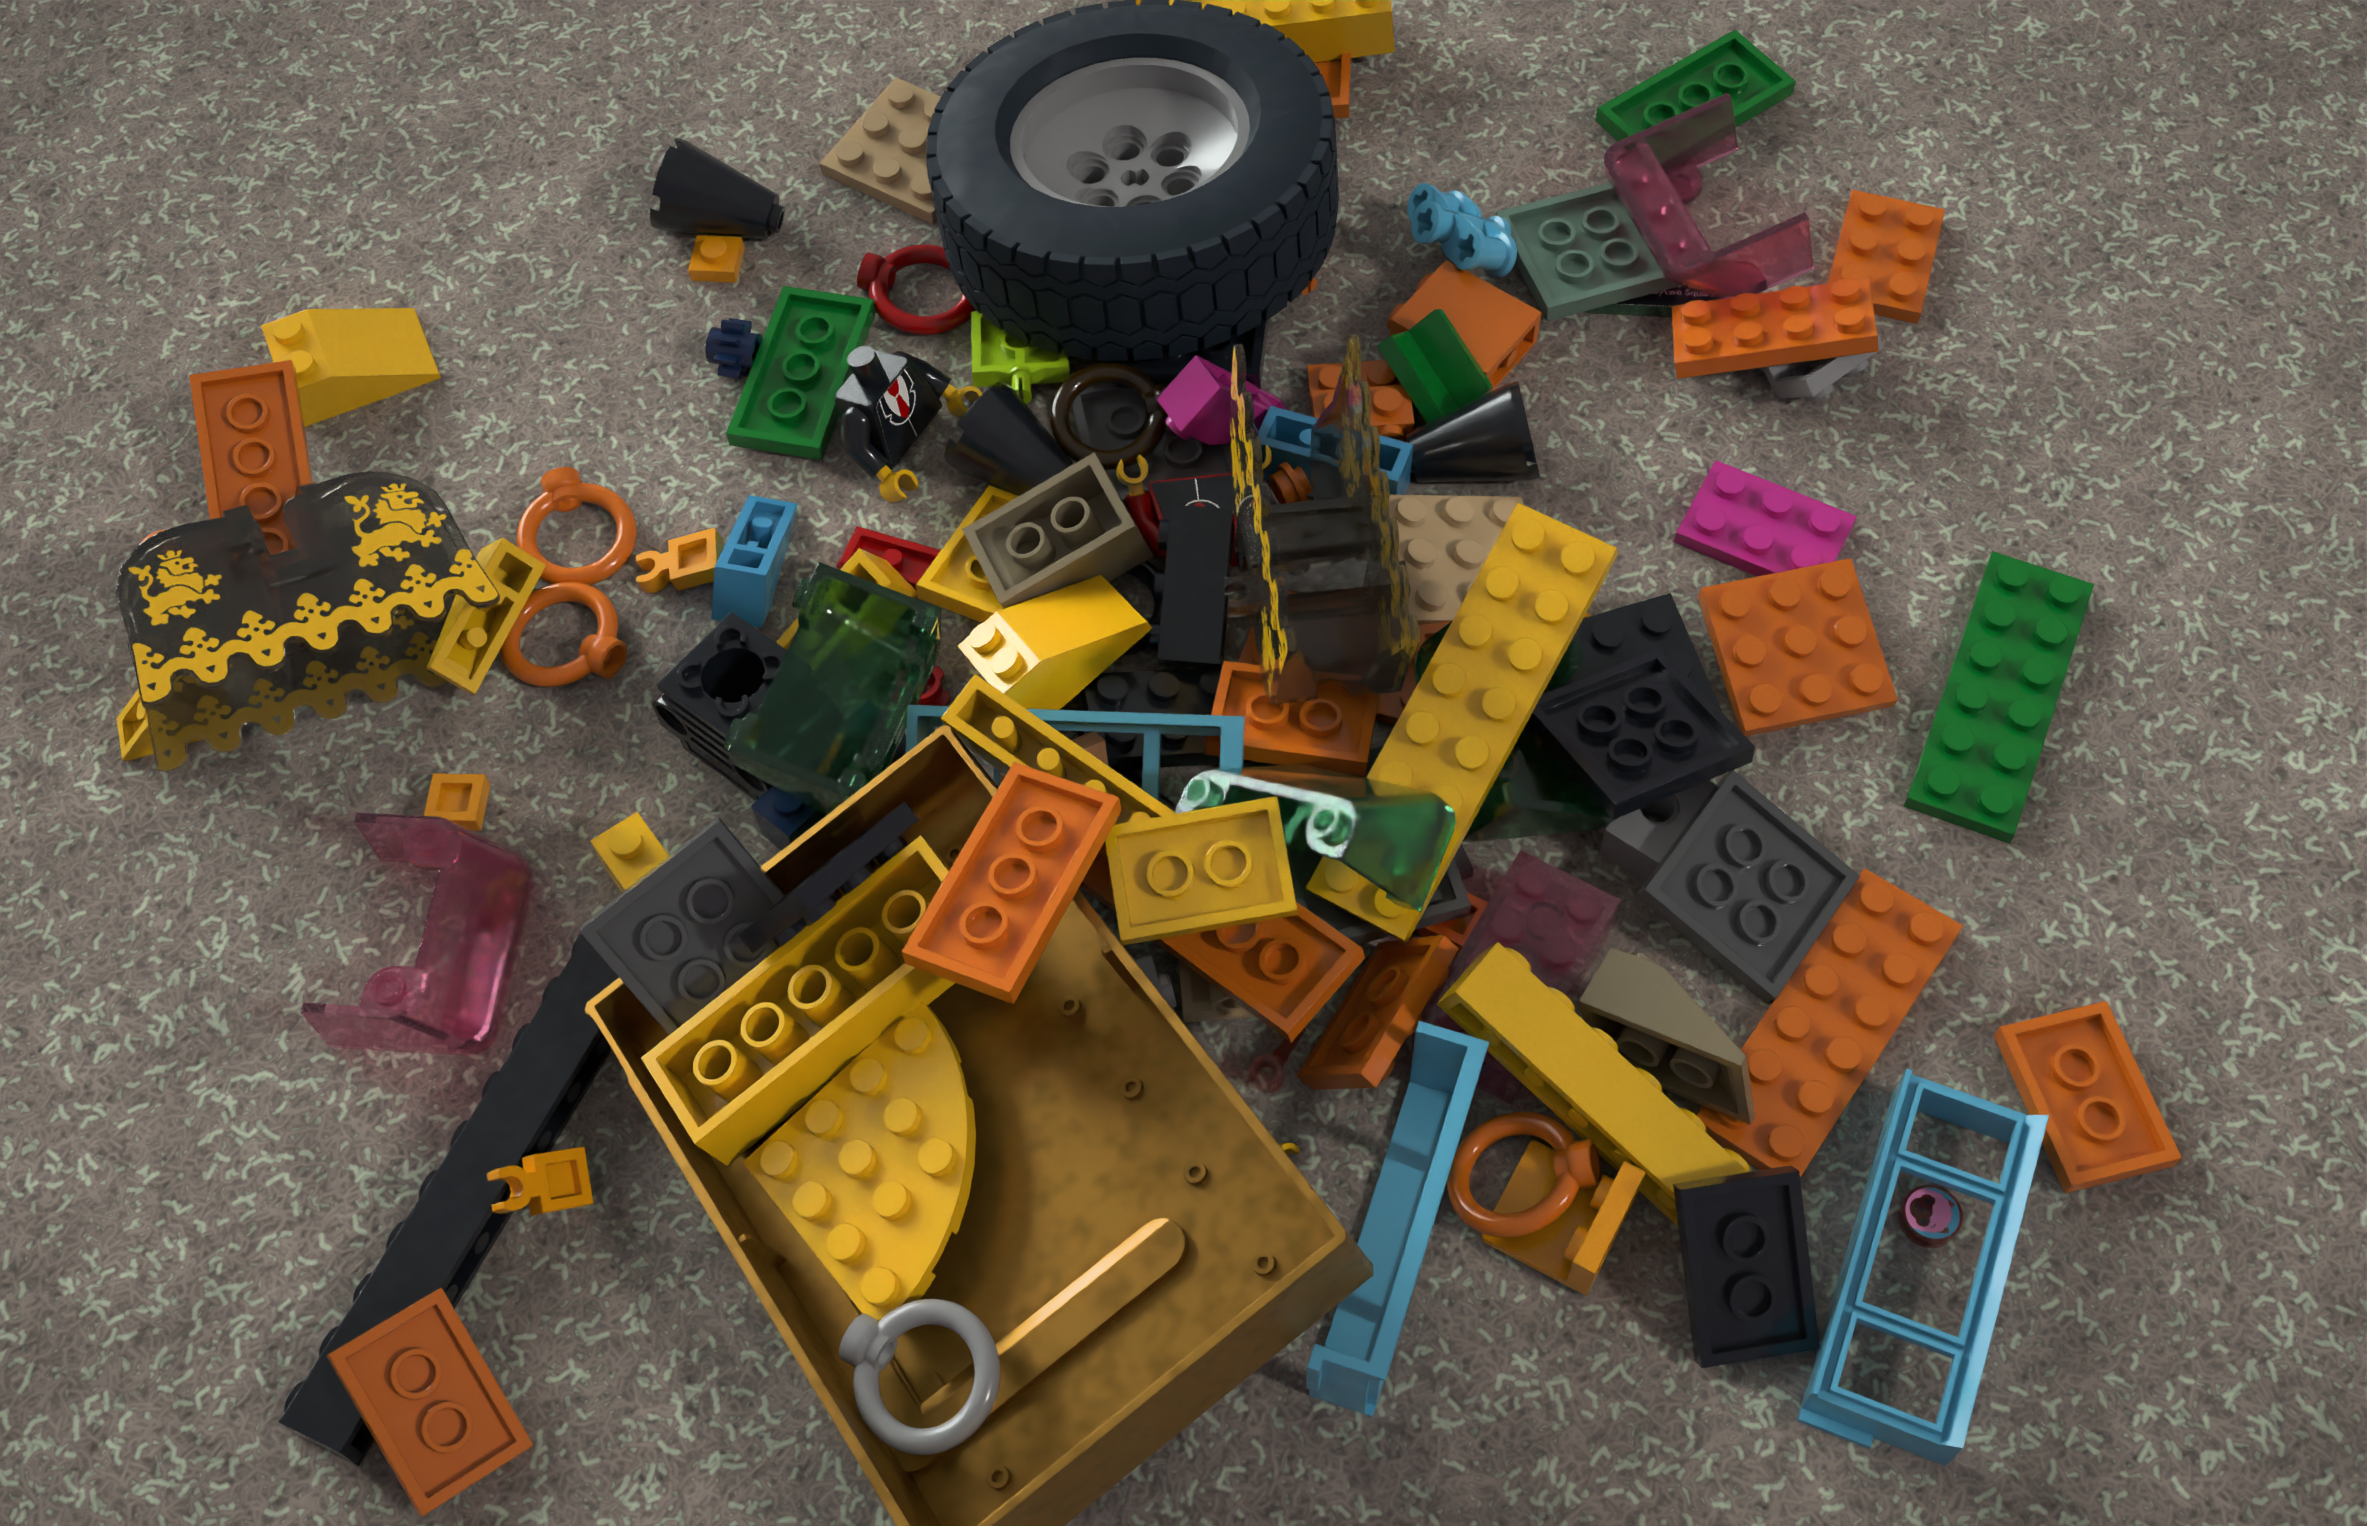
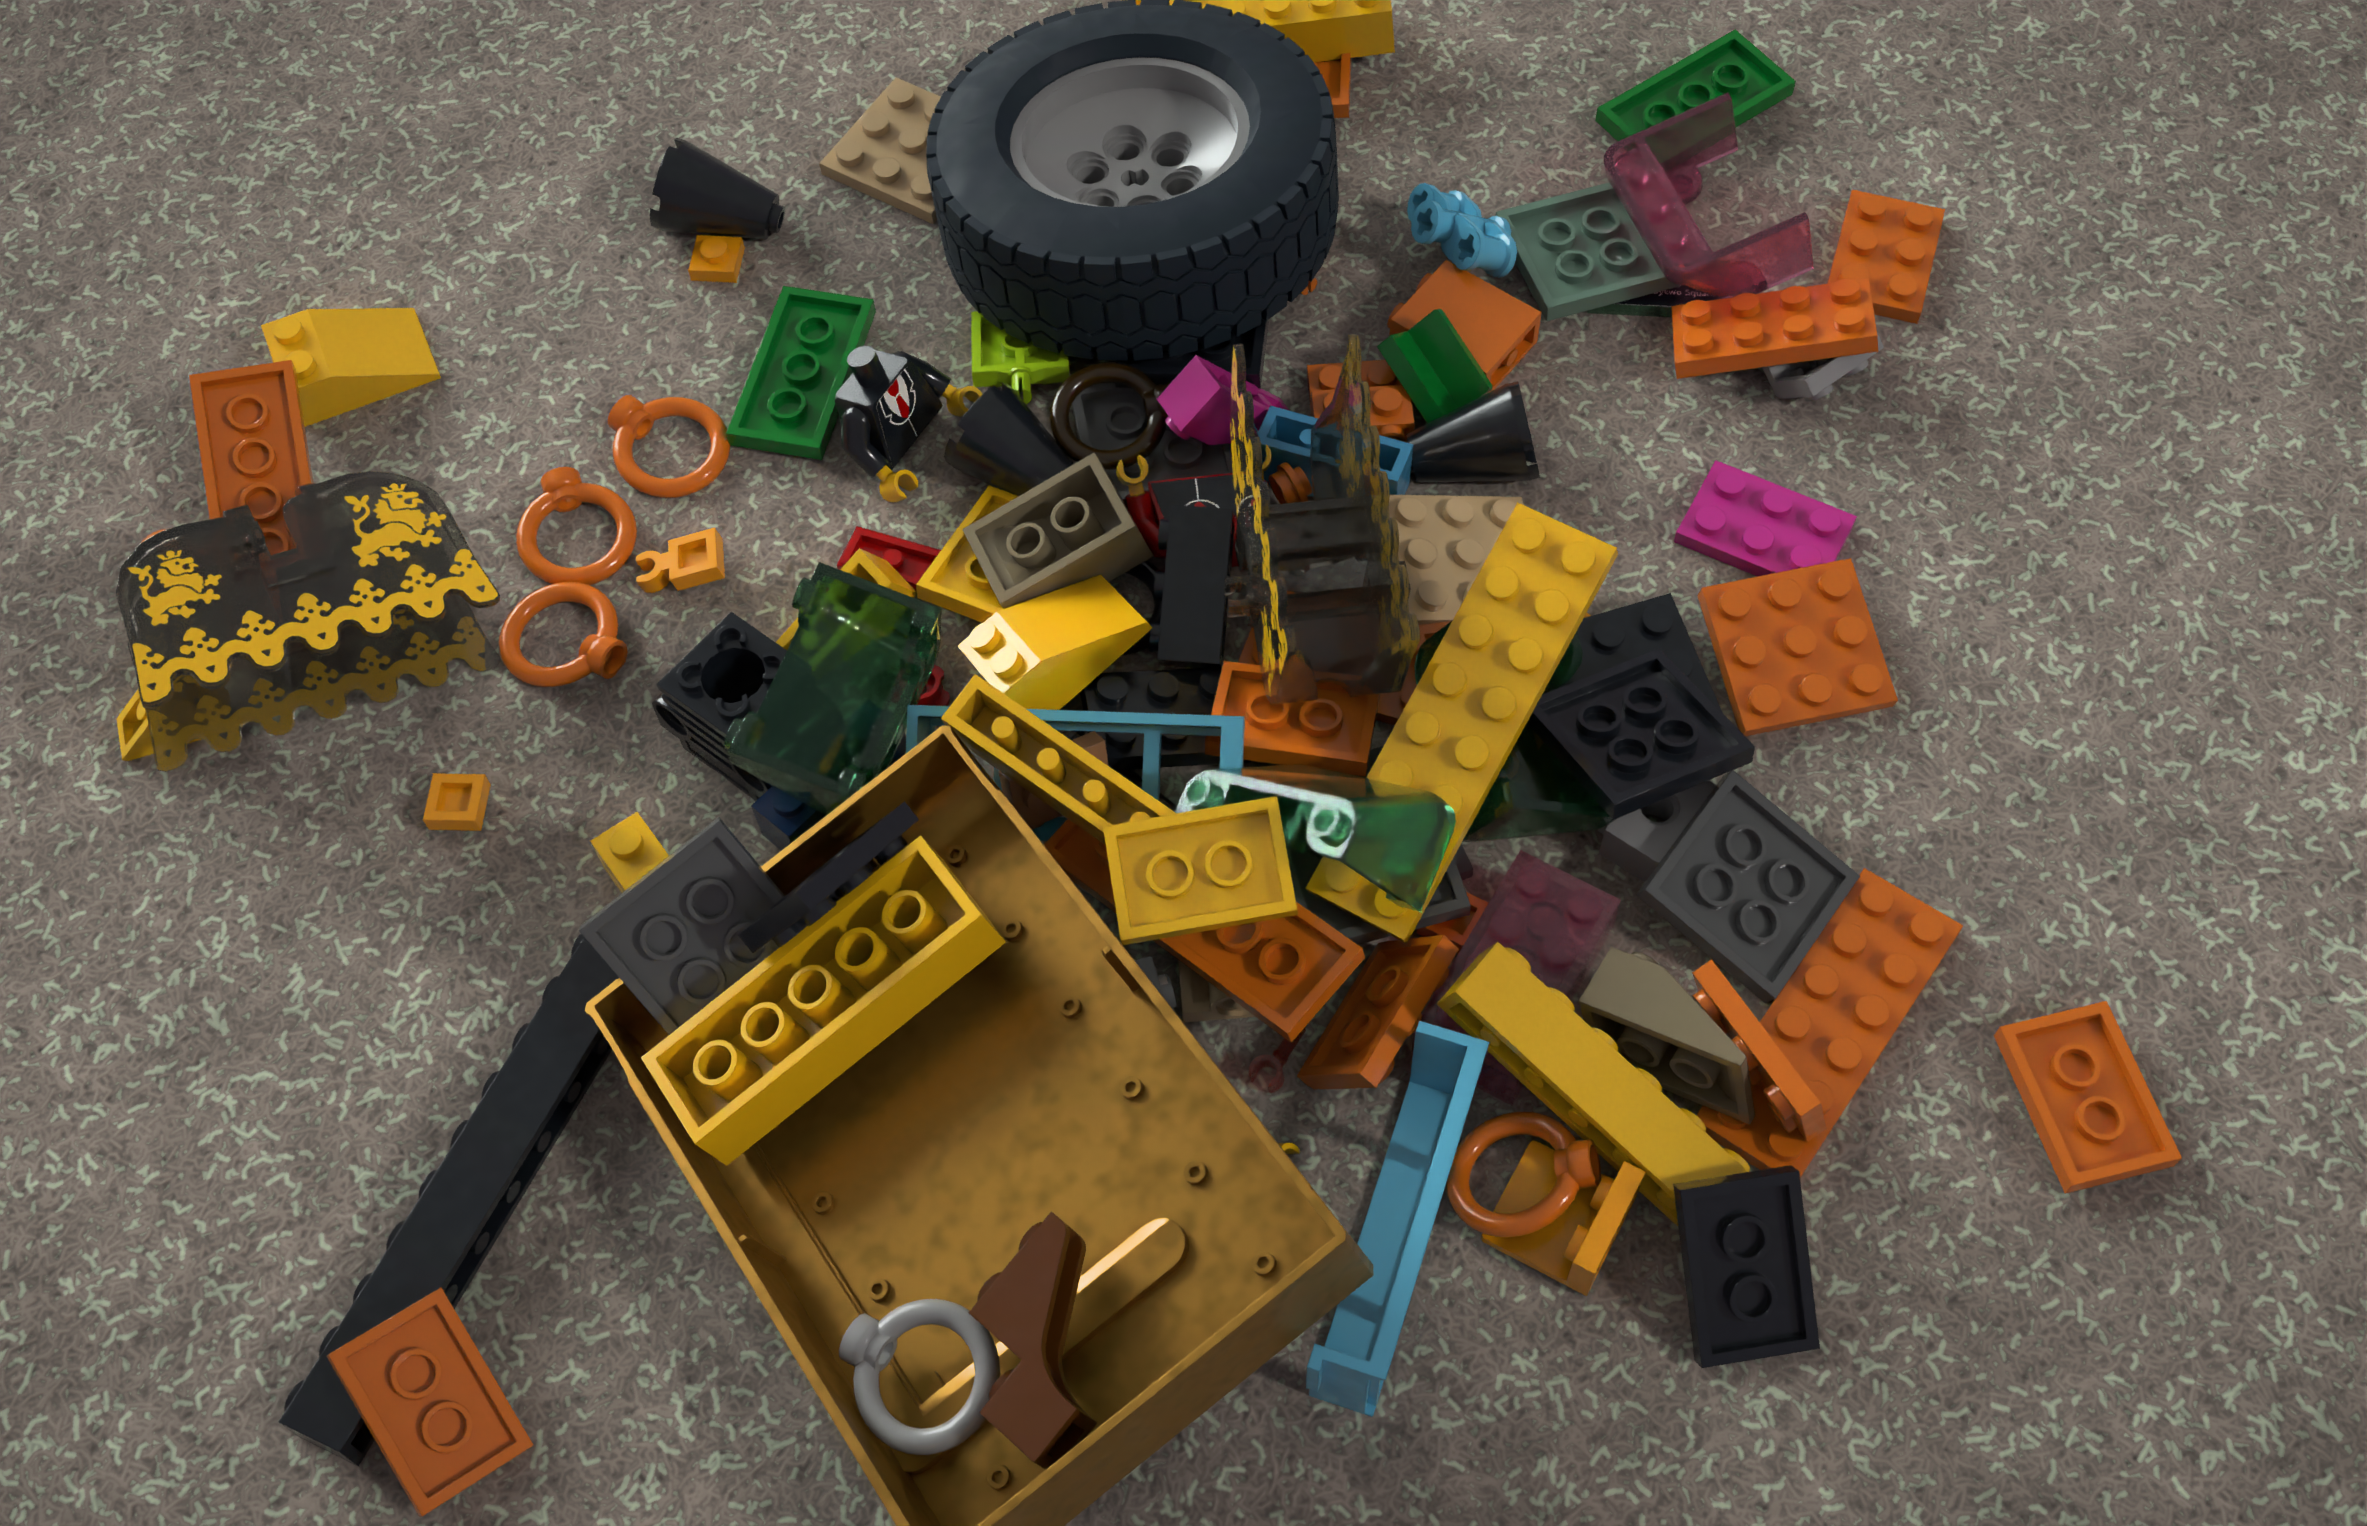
clear pink windscreen [300,812,534,1056] -> none
yellow slope [426,537,546,695] -> none
light orange plate [487,1146,594,1216] -> none
dark blue gear [705,318,763,379] -> none
dark azure slope [711,495,798,628] -> none
yellow plate [743,1002,976,1324] -> none
red piece [857,244,976,335] -> none
orange plate [901,762,1122,1004] -> none
medium azure piece [1797,1069,2049,1466] -> none
tile [1898,1185,1963,1248] -> none
green plate [1903,551,2094,844] -> none
none -> orange piece [608,395,730,498]
none -> reddish brown arch [969,1211,1097,1469]
none -> orange plate [1692,959,1826,1142]

